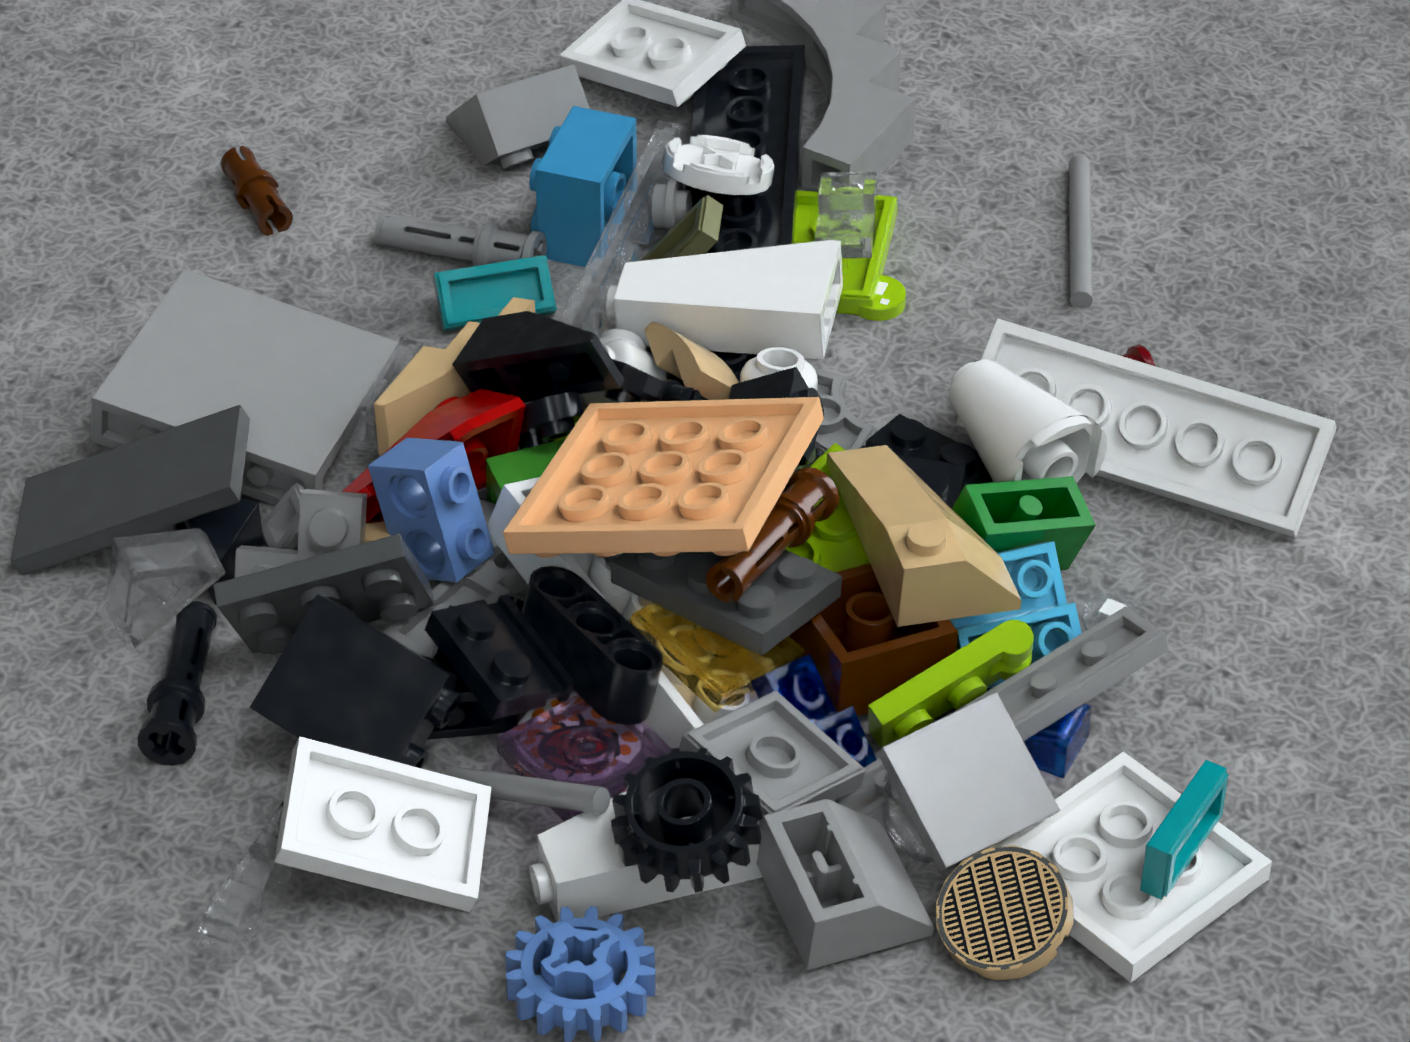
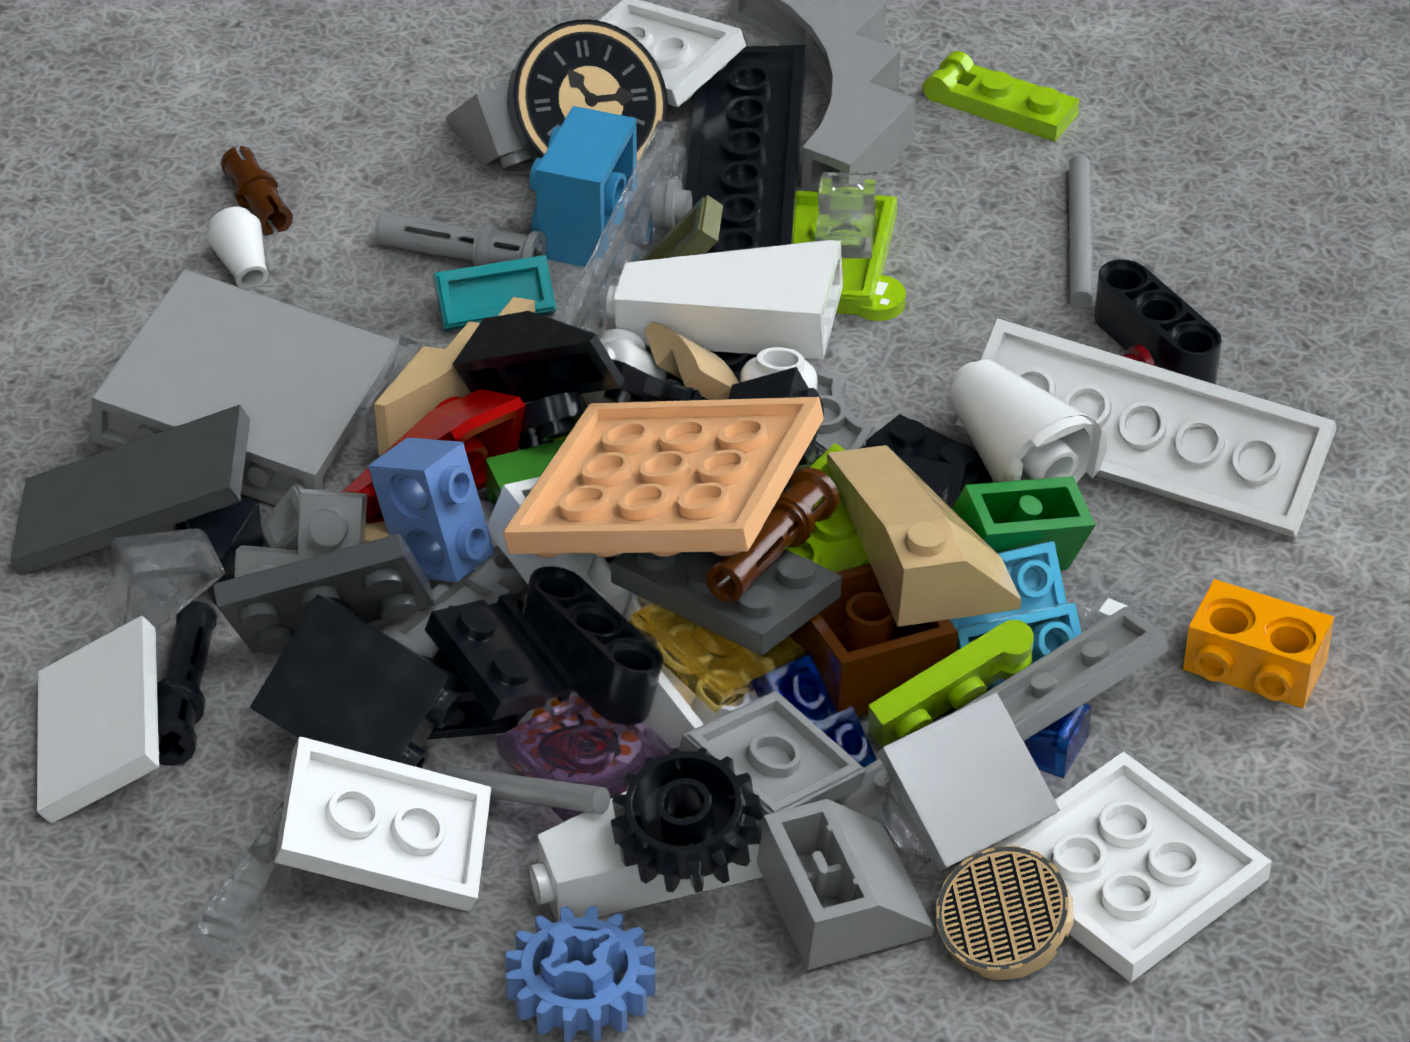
white tile [662,135,775,195] -> none
teal tile [1140,759,1229,900] -> none
none -> white tile [37,616,159,823]
none -> white cone [207,207,269,289]
none -> tile [508,19,668,168]
none -> lime plate [922,51,1080,142]
none -> black beam [1094,259,1222,385]
none -> light orange brick [1183,579,1335,709]

